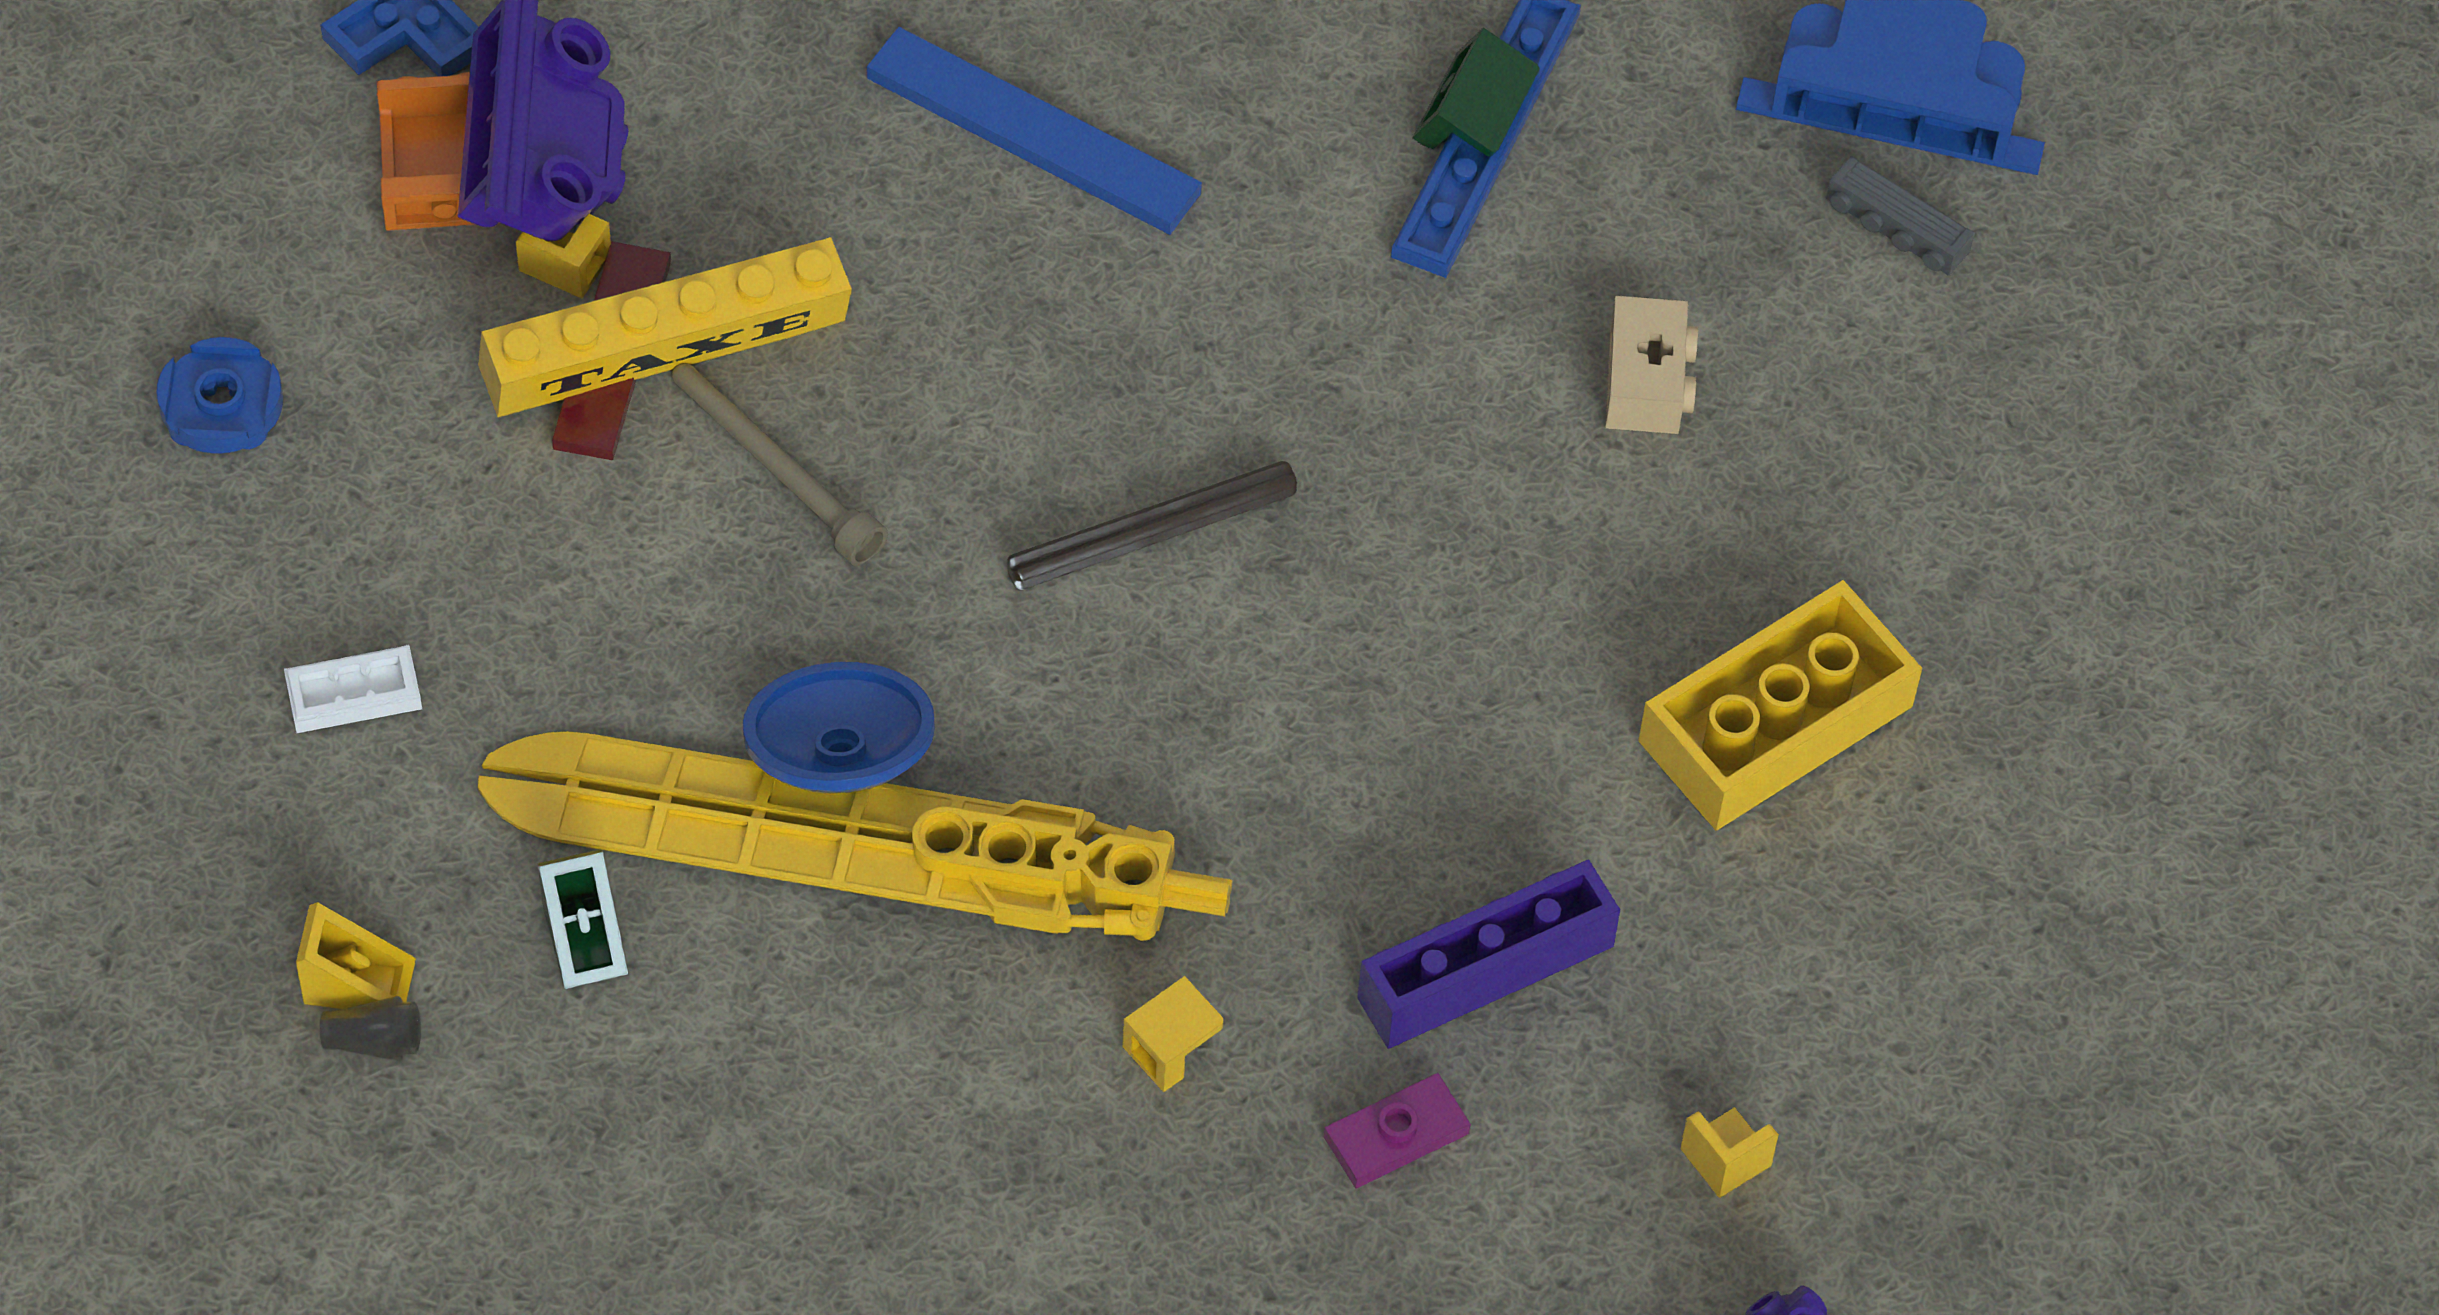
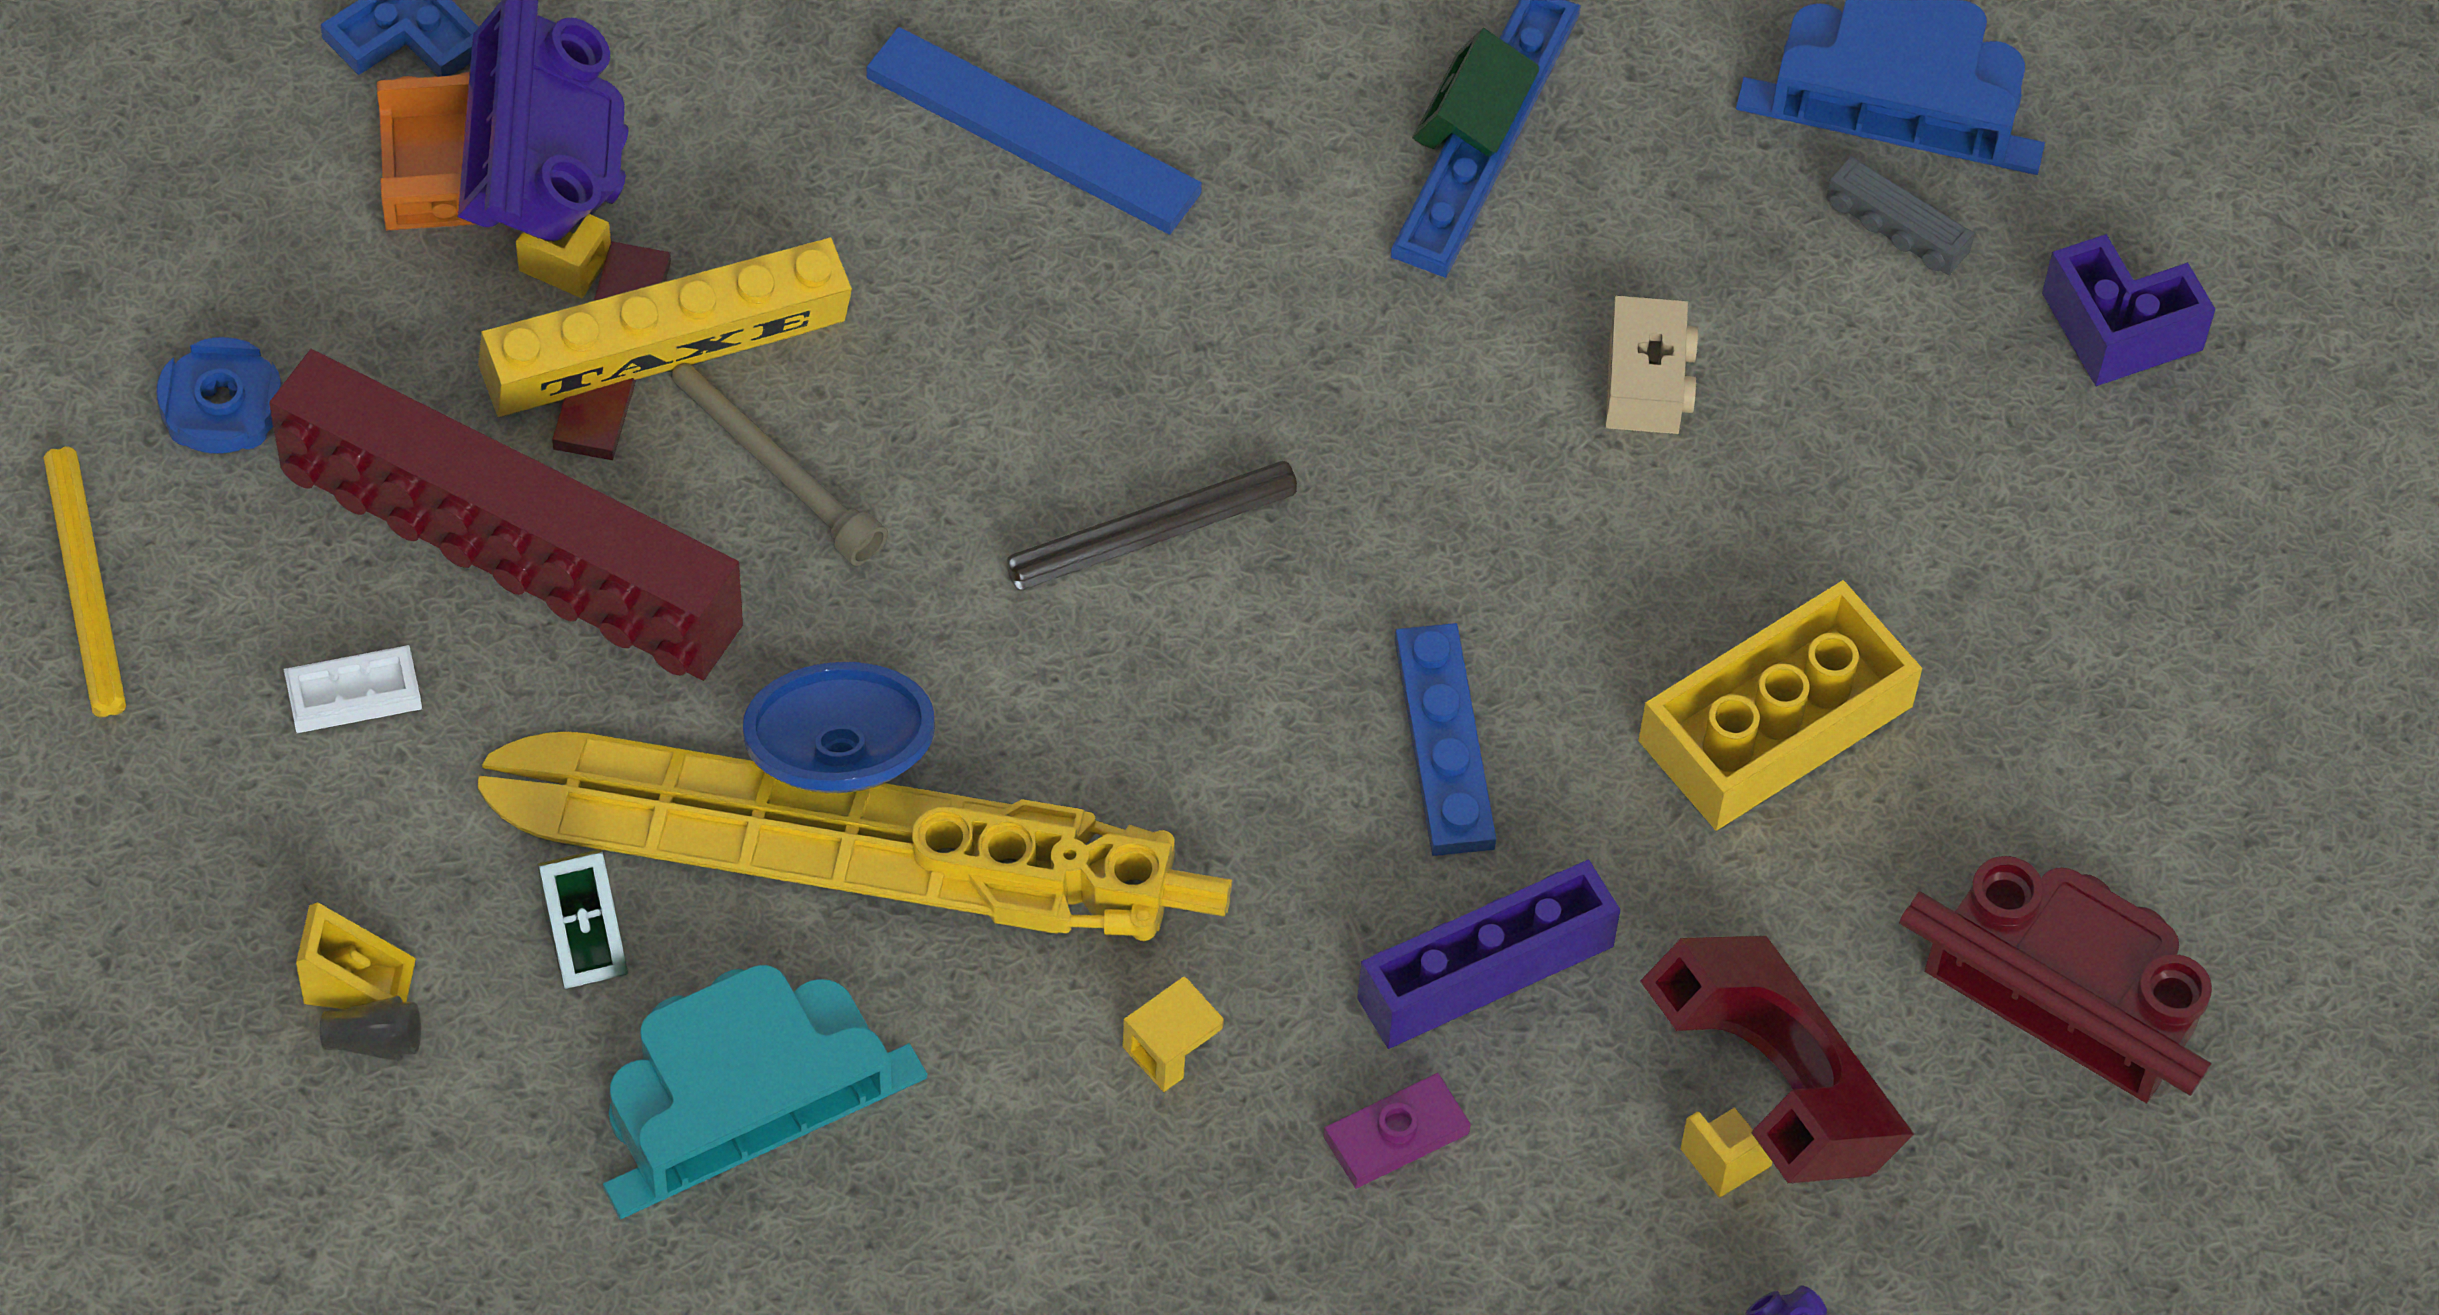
none -> yellow axle [43,446,126,717]
none -> dark red brick [269,348,743,681]
none -> teal brick [603,965,927,1220]
none -> blue plate [1394,623,1496,856]
none -> dark red arch [1640,936,1914,1184]
none -> dark red brick [1899,856,2212,1104]
none -> dark purple brick [2042,234,2216,386]

